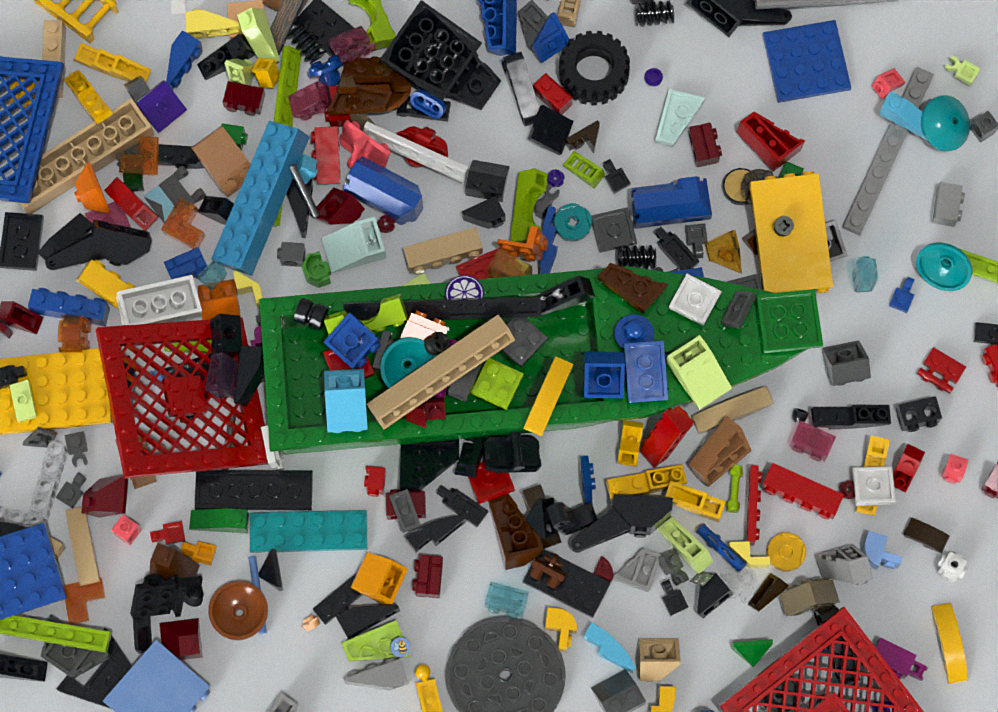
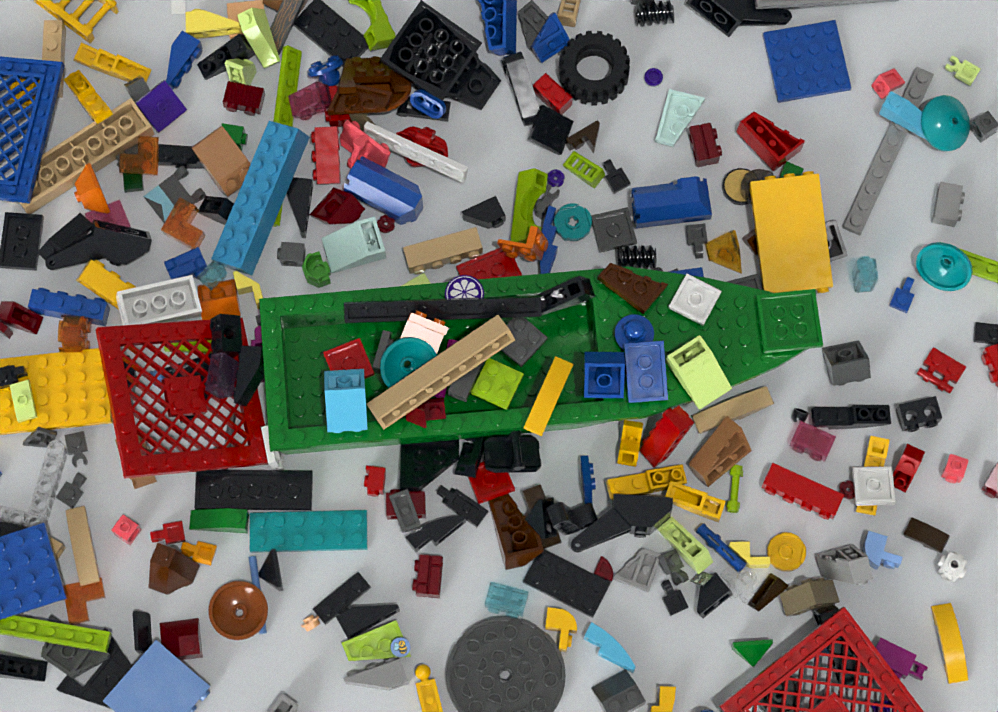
dark red slope [81,475,128,518] -> none
red slope [104,177,158,231] -> none
black plate [130,574,204,619] -> none
yellow brick [251,58,280,88] -> none
black piece [287,22,327,64] -> none
flat silver bar [289,164,320,218] -> none
medium azure plate [293,154,318,184] -> none
black wheel [294,298,329,331] -> none
lime arch [324,294,408,335] -> none
blue plate [324,312,382,369] -> none
clear pink plate [328,26,376,63] -> none
light orange slope [350,552,408,605] -> none
pearl dark grey wheel [424,332,449,355] -> none
black slope [465,160,510,202] -> none
clear yellow brick [488,249,533,279] -> none
reddish brown hips [530,553,568,589] -> none
tan slope [639,638,681,682] -> none
black hinge [654,226,699,270] -> none
dark grey plate [721,290,756,329] -> none
red plate [746,465,762,546] -> none
pearl dark grey wheel [774,216,794,237] -> none

